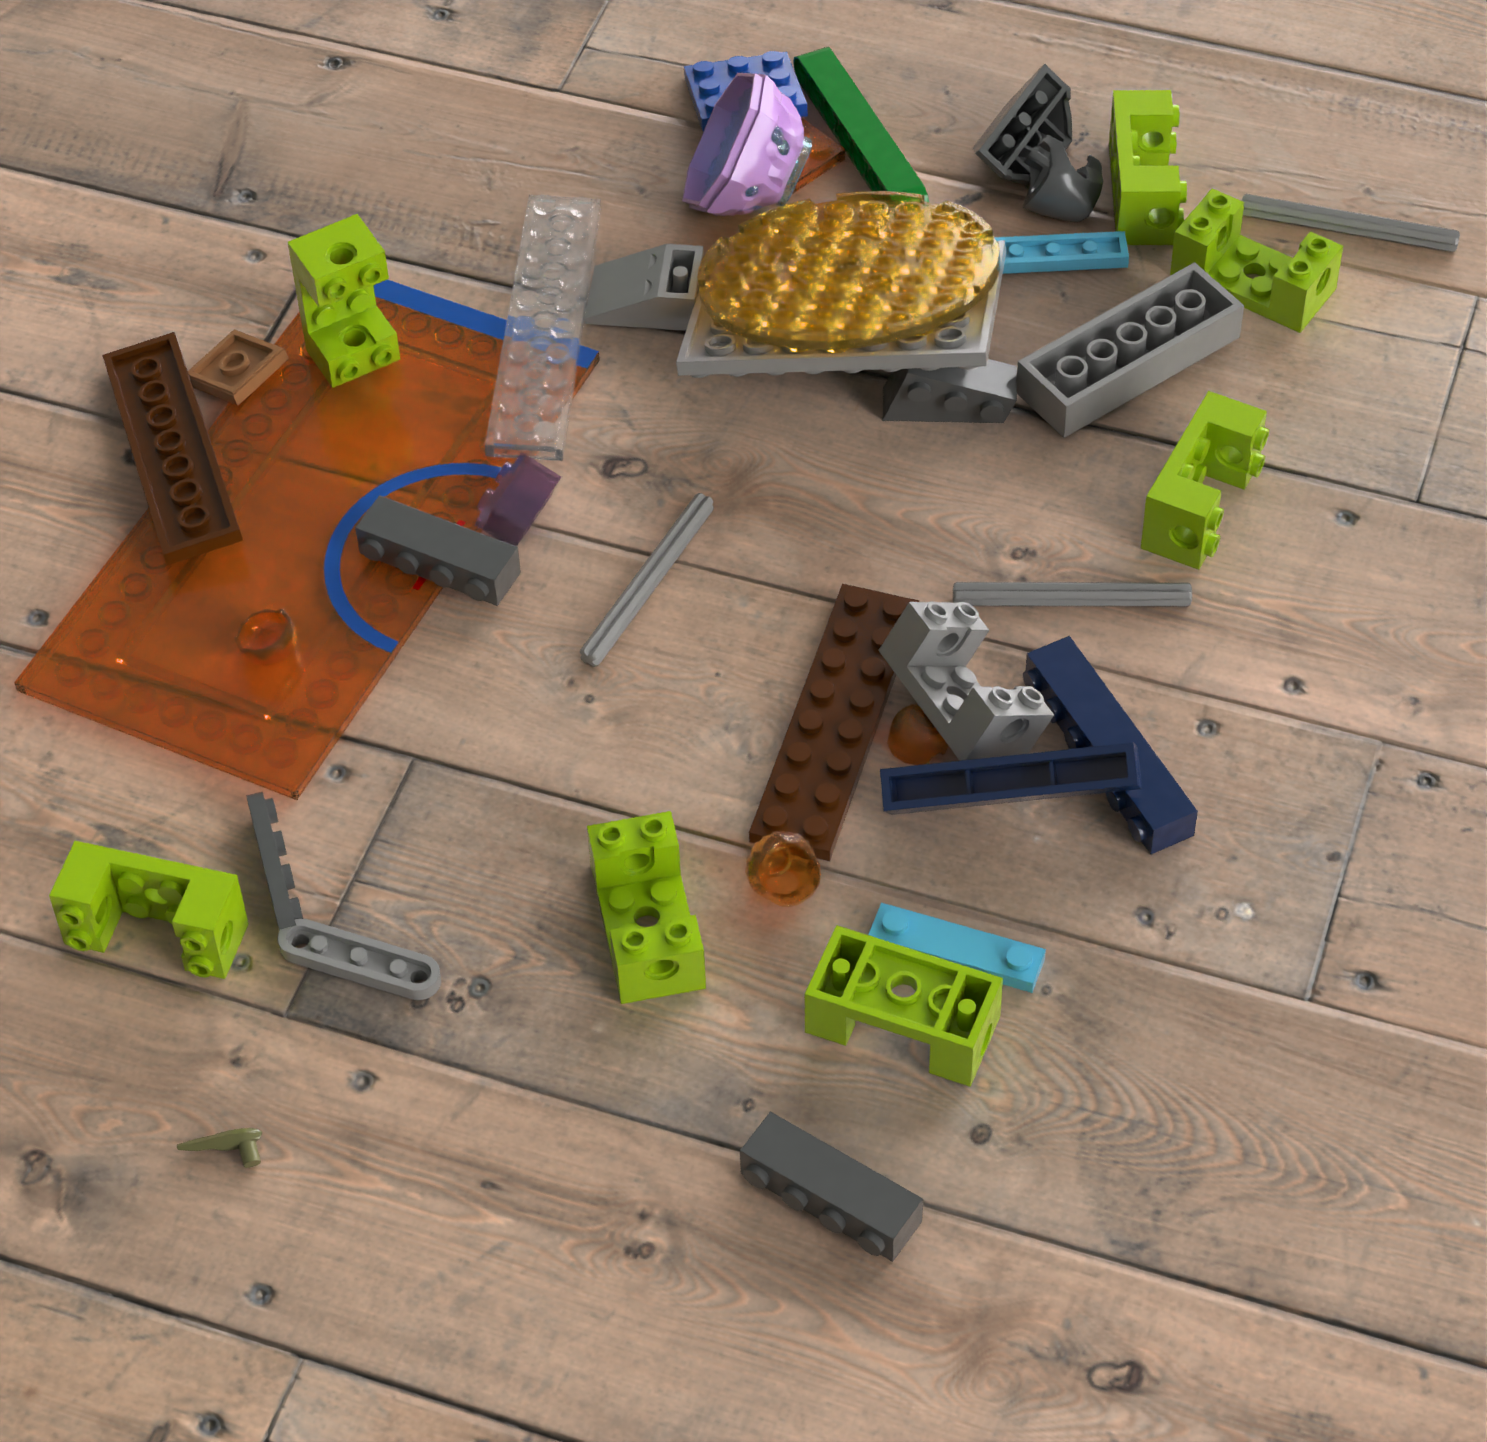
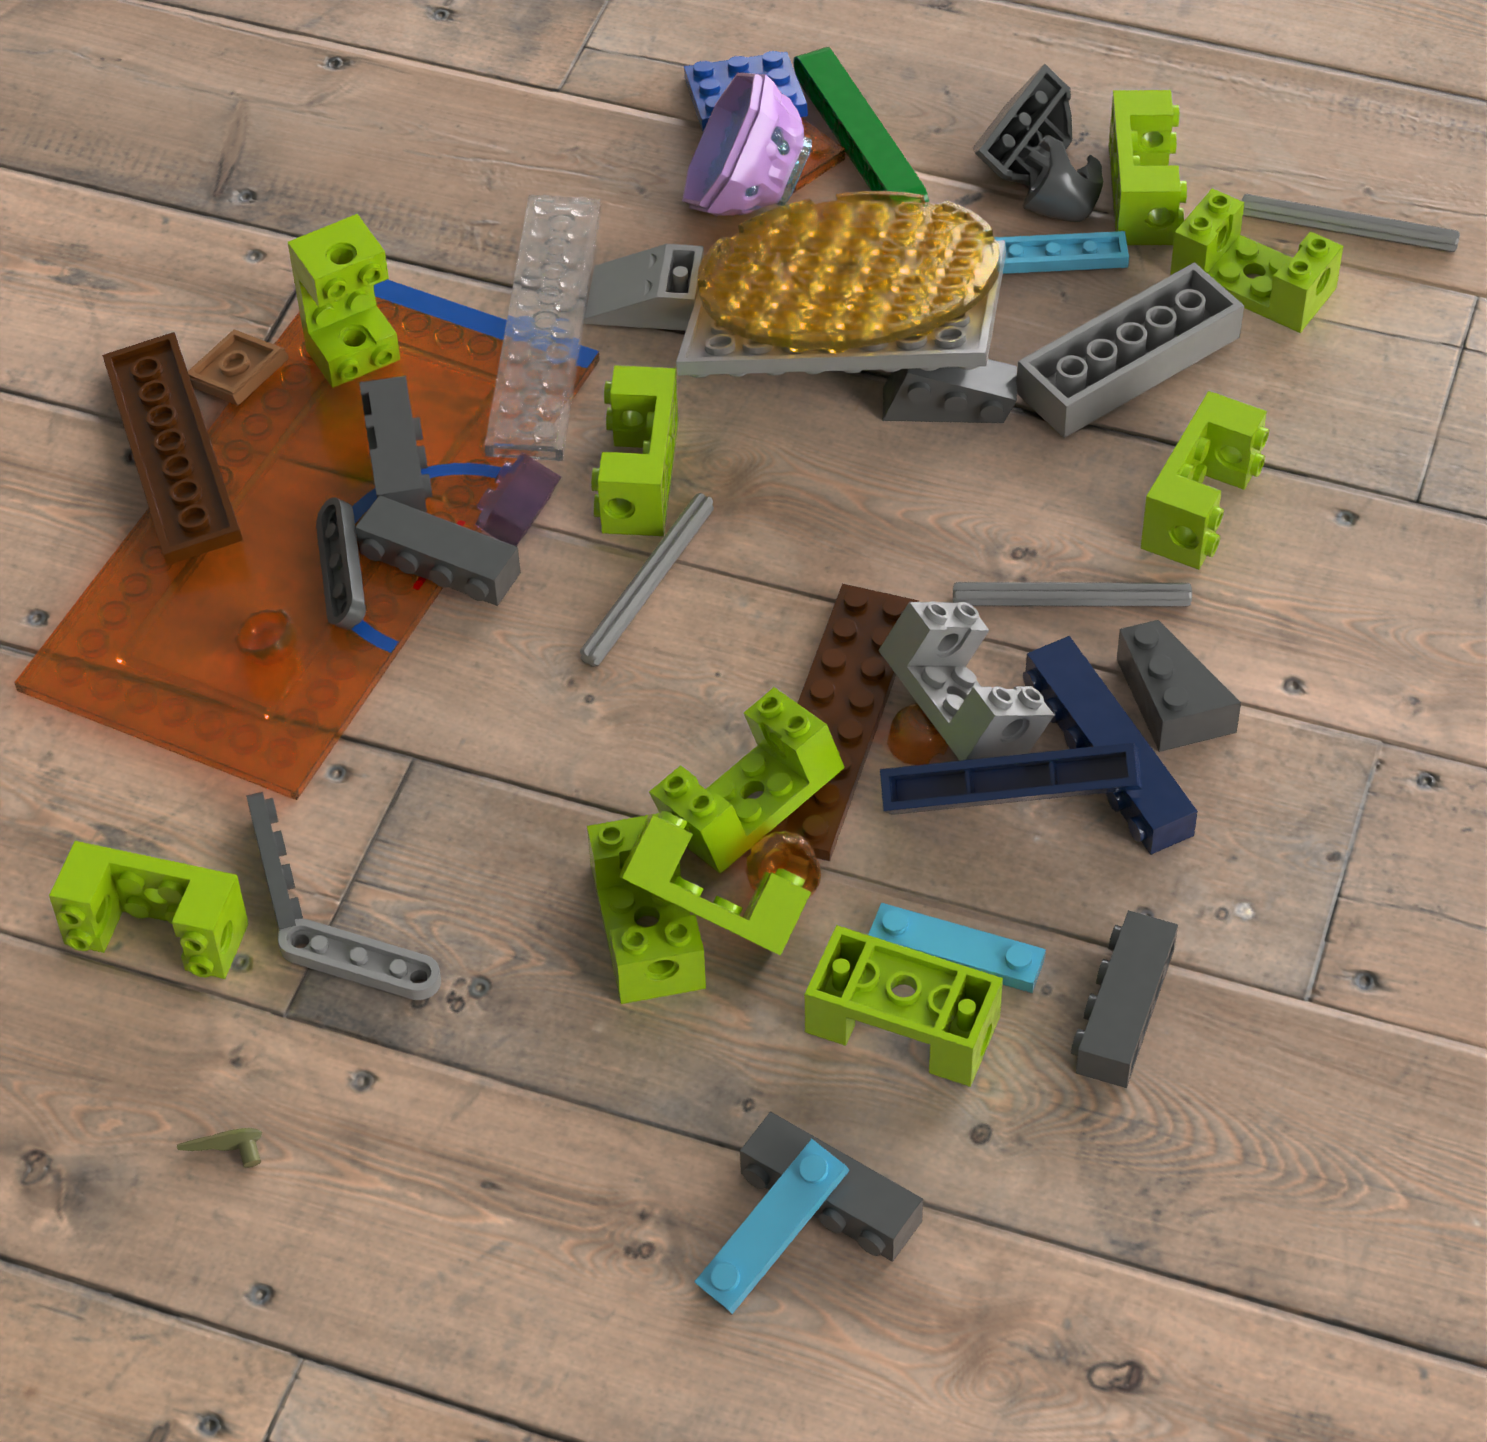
none -> dark grey plate [316,497,366,630]
none -> dark grey wedge [359,376,433,513]
none -> lime plate [591,365,679,537]
none -> lime plate [619,811,811,956]
none -> lime plate [649,687,845,874]
none -> medium azure plate [695,1139,850,1314]
none -> dark grey brick [1071,910,1178,1088]
none -> dark grey wedge [1116,620,1241,752]

